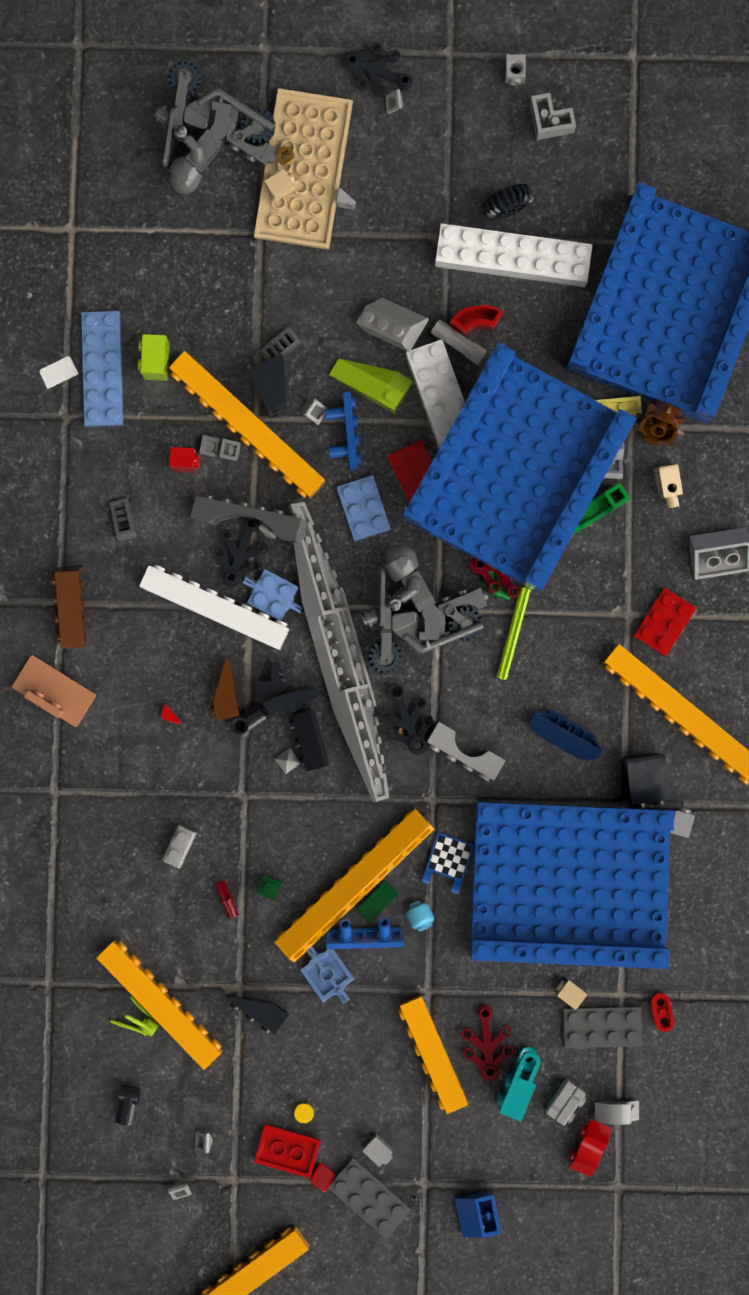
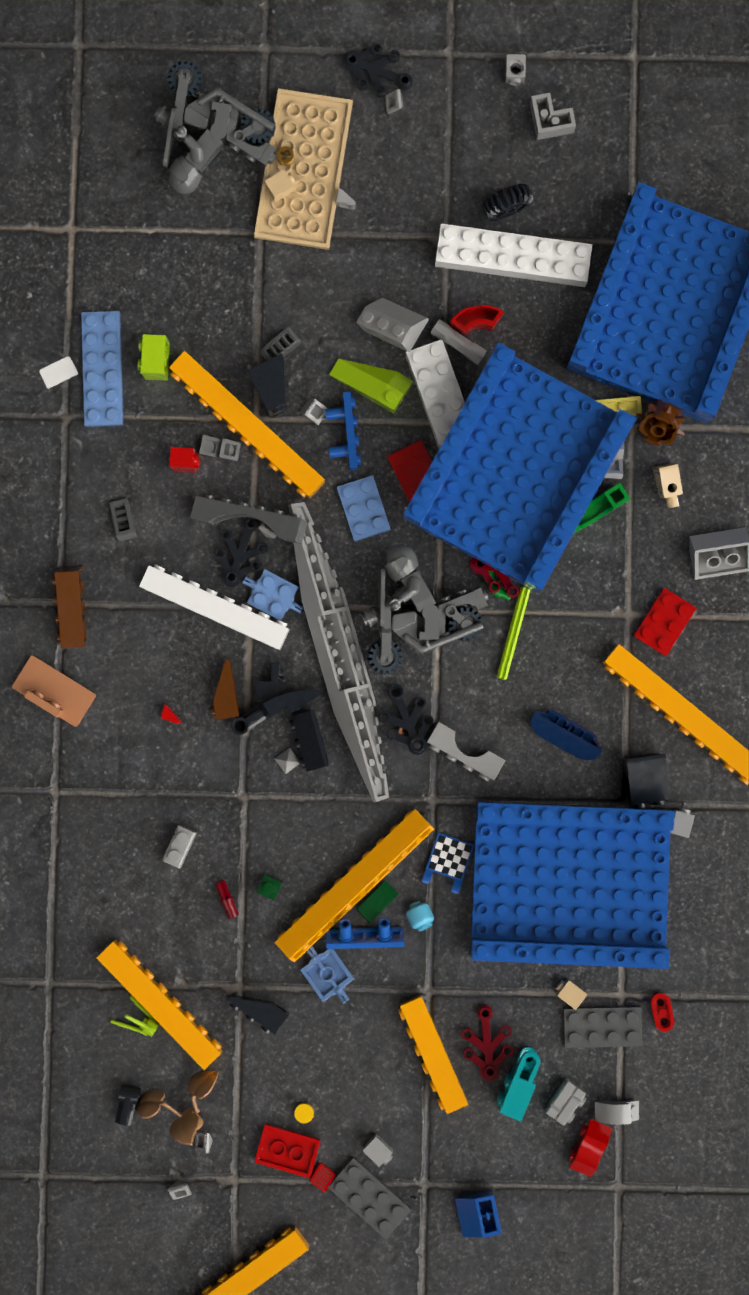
none -> medium nougat plant [135,1071,219,1145]

